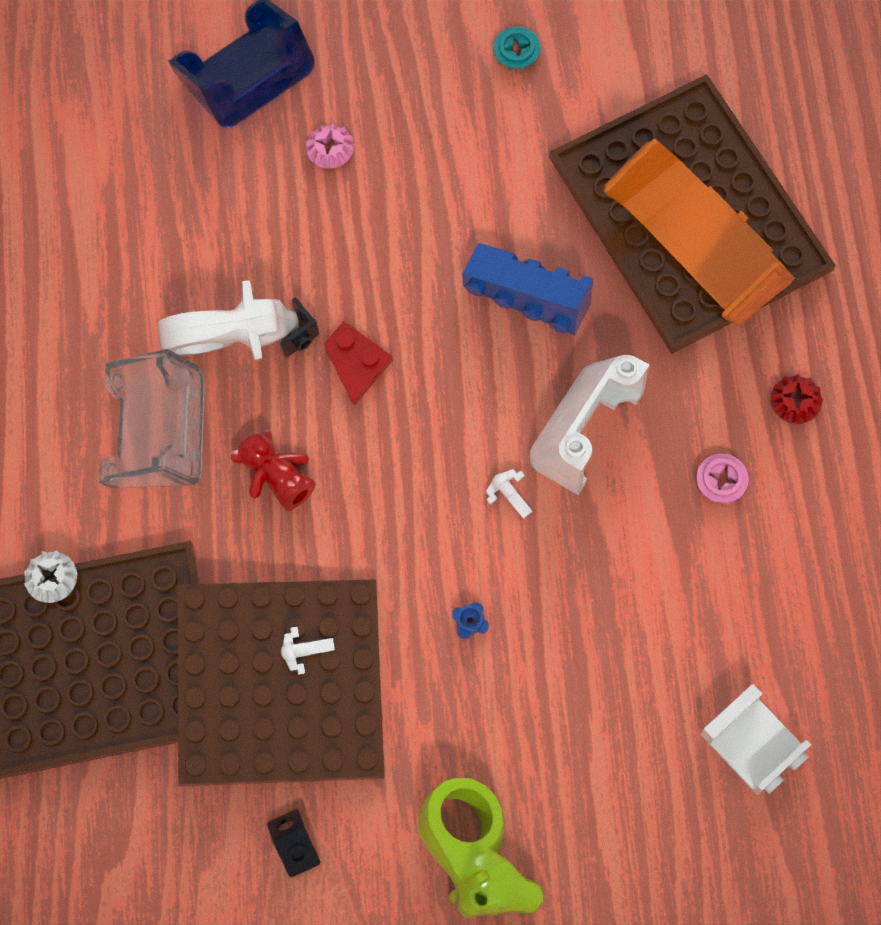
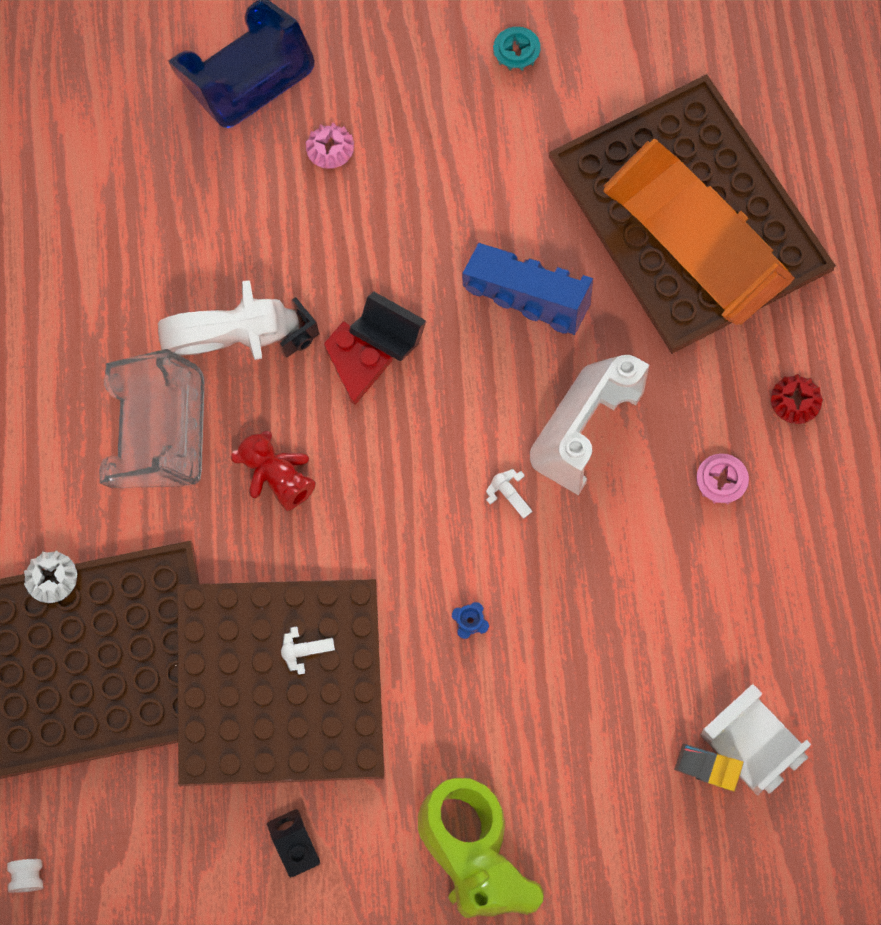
none -> white wheel [7,859,44,893]
none -> black panel [349,291,426,361]
none -> leg [674,744,744,792]

